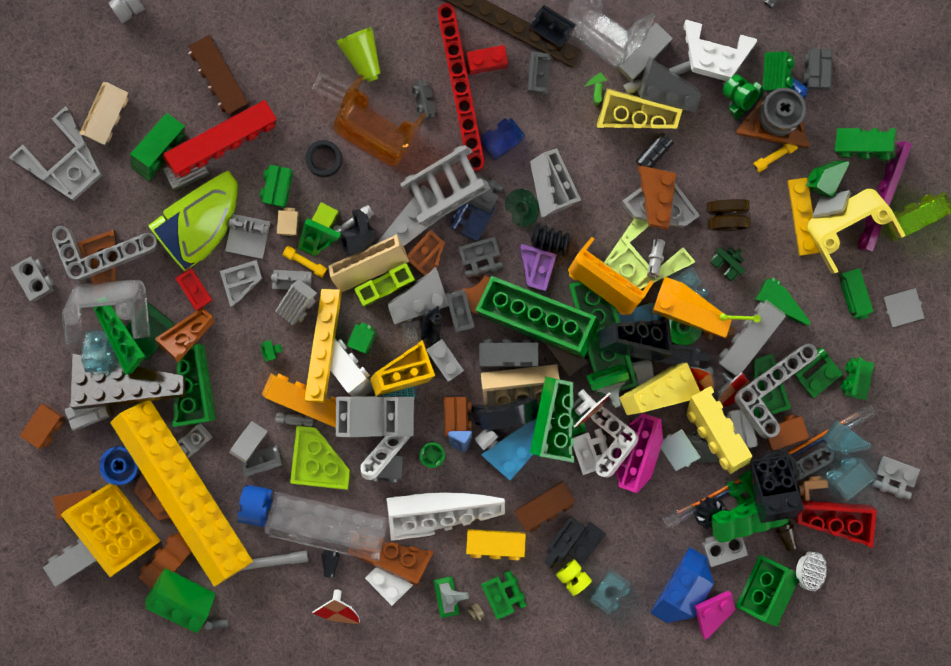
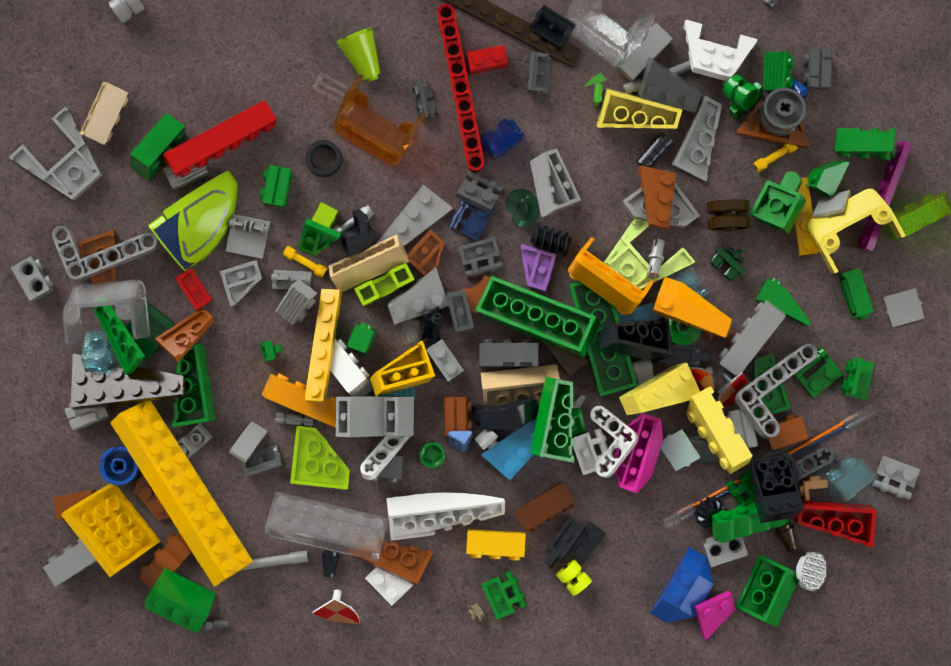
dark orange brick [19,404,65,449] -> none
reddish brown wedge [188,35,248,114] -> none
blue brick [237,485,273,527] -> none
tan brick [277,208,300,236] -> none
light grey fence [400,145,491,226] -> none
piece [433,576,469,618] -> none
white shield [574,389,611,427] -> none
green piece [586,364,629,408] -> none
clear light blue brick [588,568,631,615] -> none
lime hinge [720,313,761,323] -> none
clear light blue slope [823,420,872,454] -> none
none -> light grey wing [672,96,722,182]
none -> green brick [750,171,806,235]

